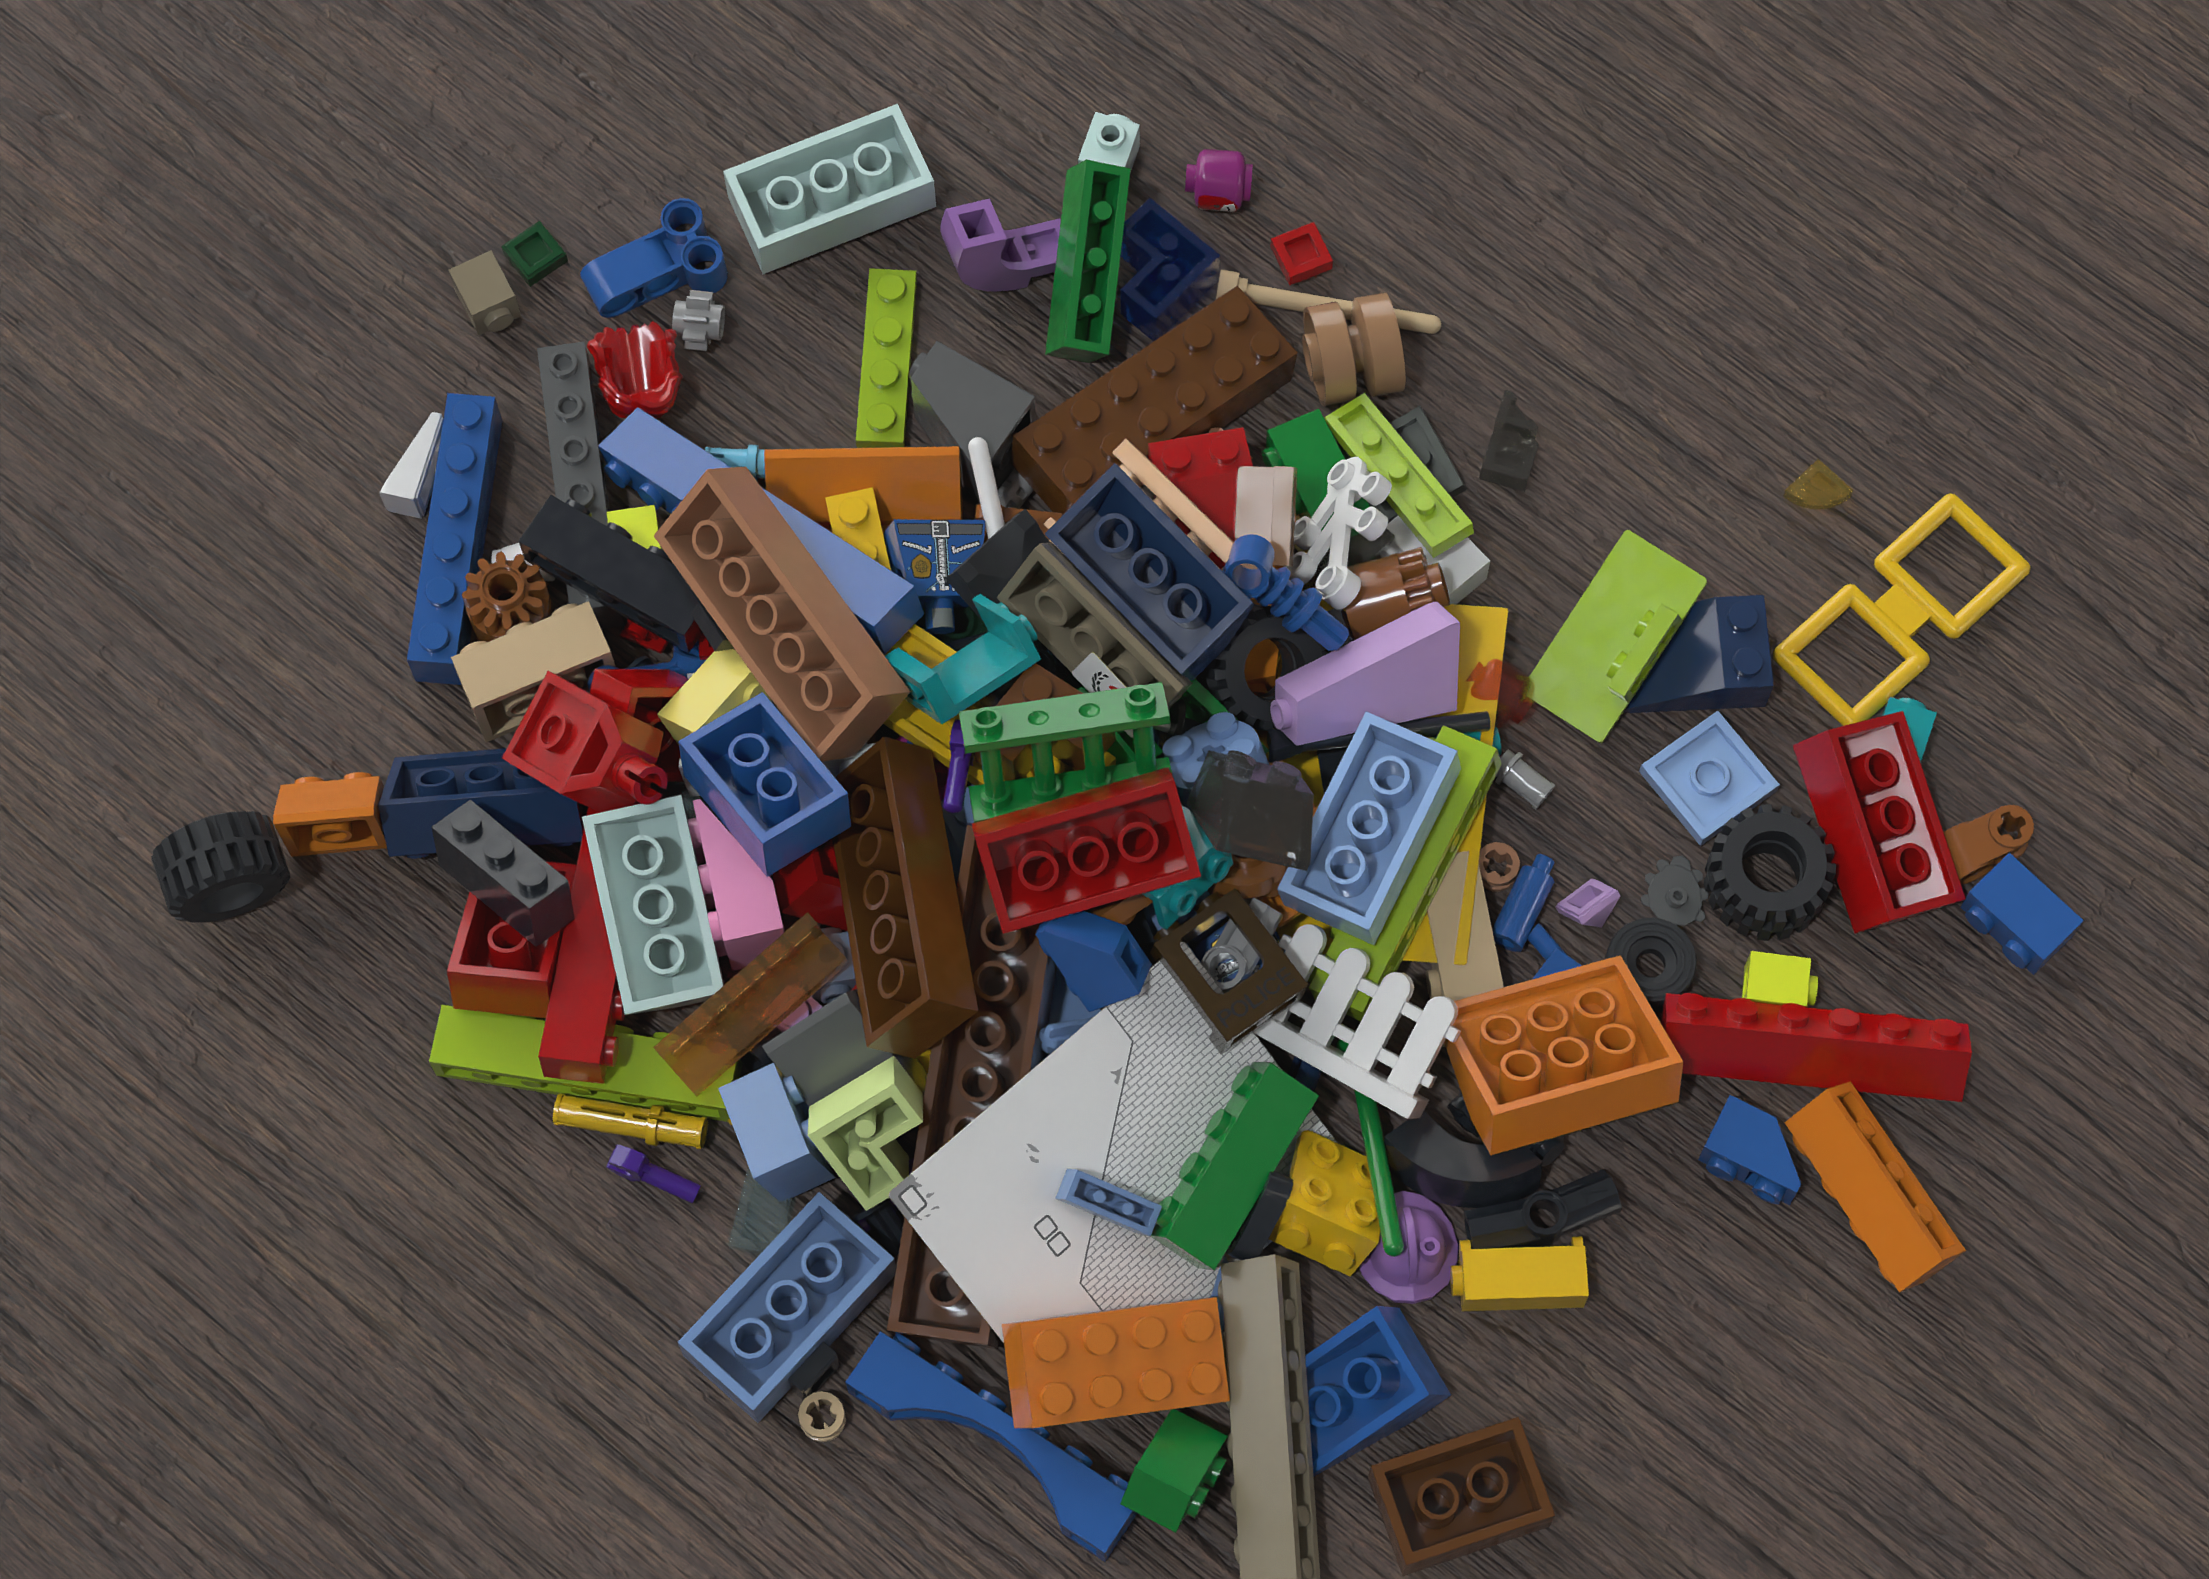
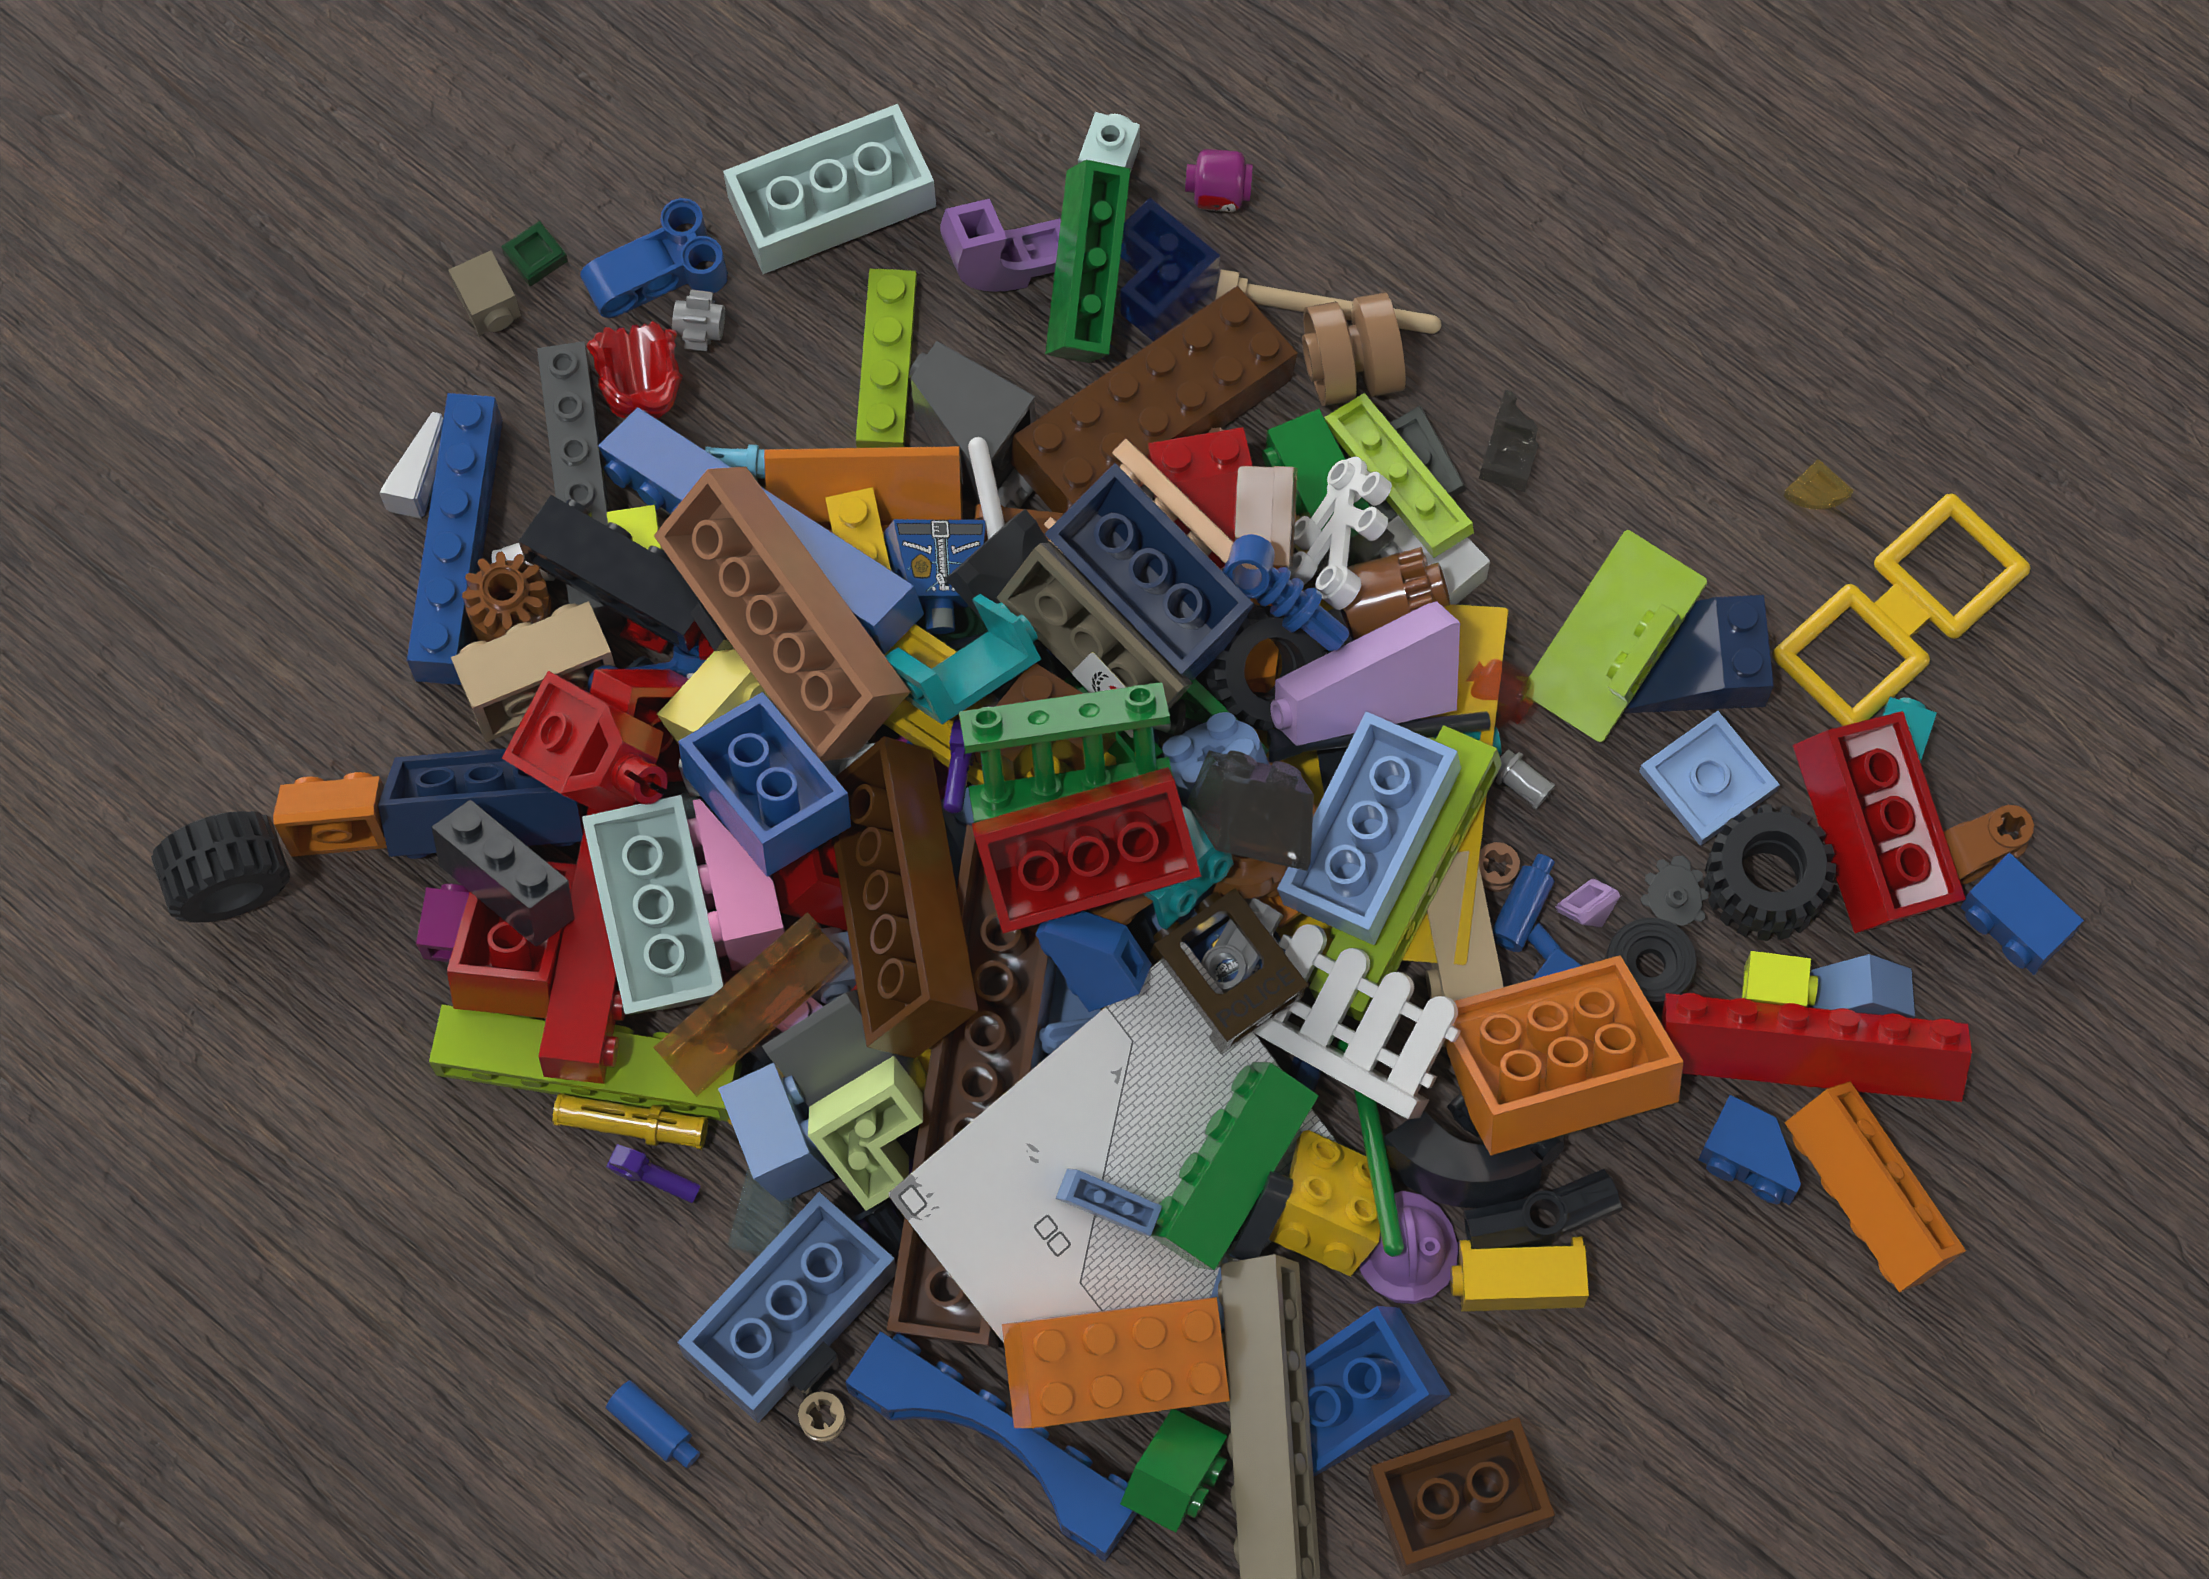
red plate [1270,222,1333,286] -> none
none -> magenta brick [416,884,470,962]
none -> blue cylinder [606,1380,700,1469]
none -> medium blue slope [1810,954,1915,1018]

